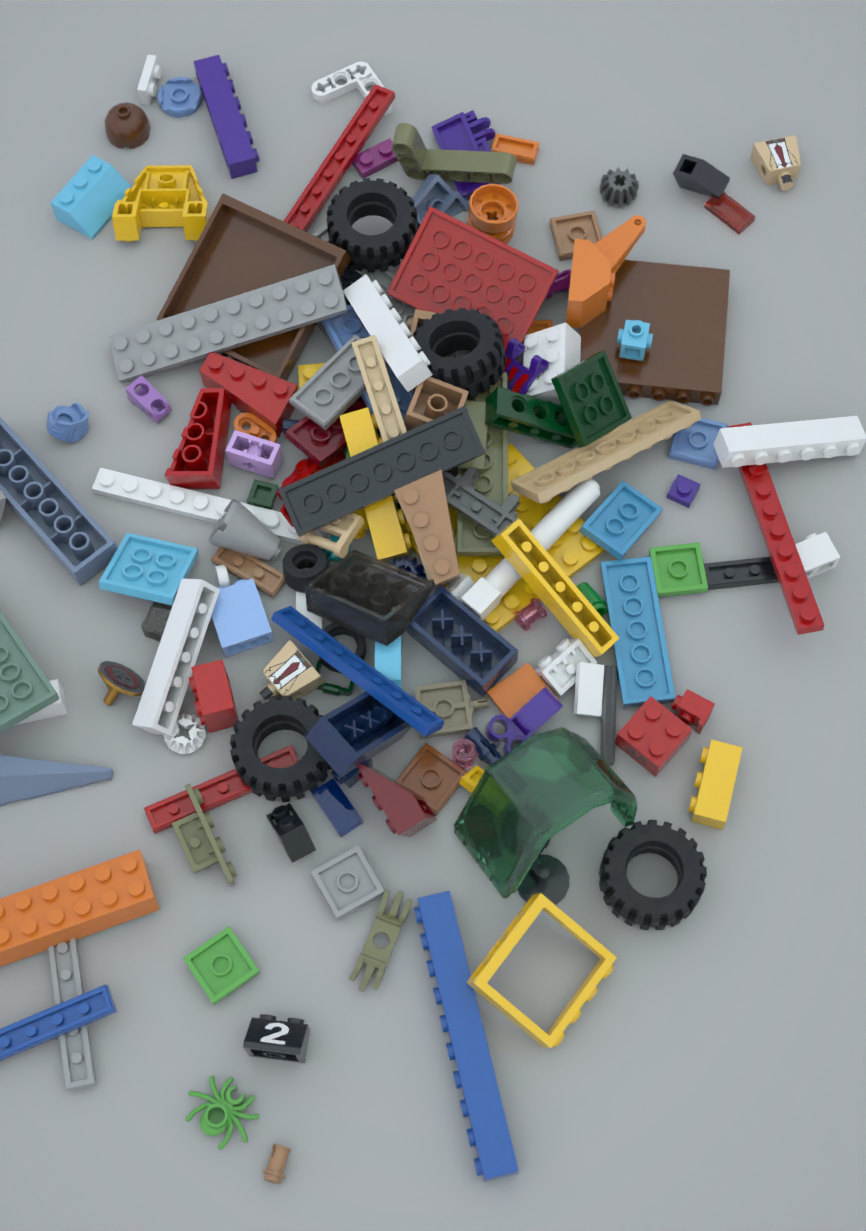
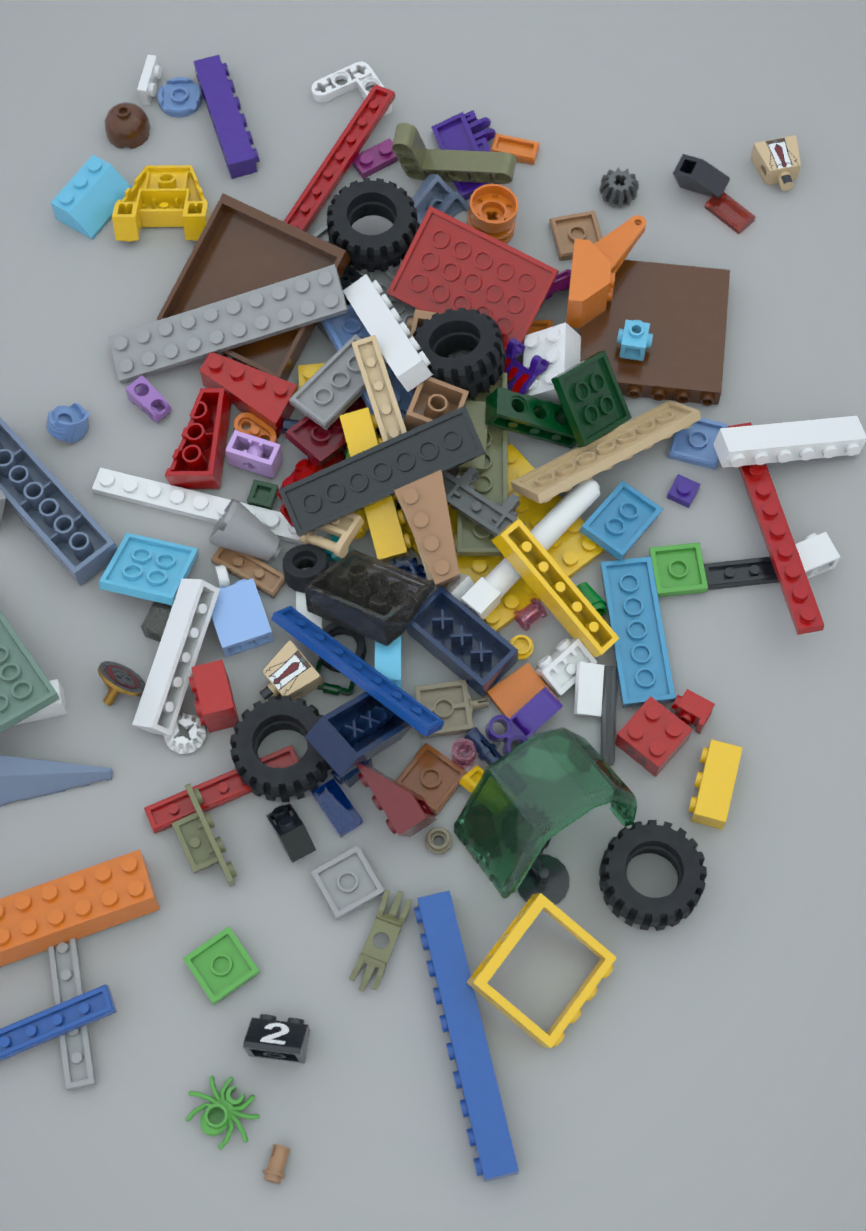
none -> dark tan plate [425,827,452,854]
none -> yellow plate [509,635,534,660]

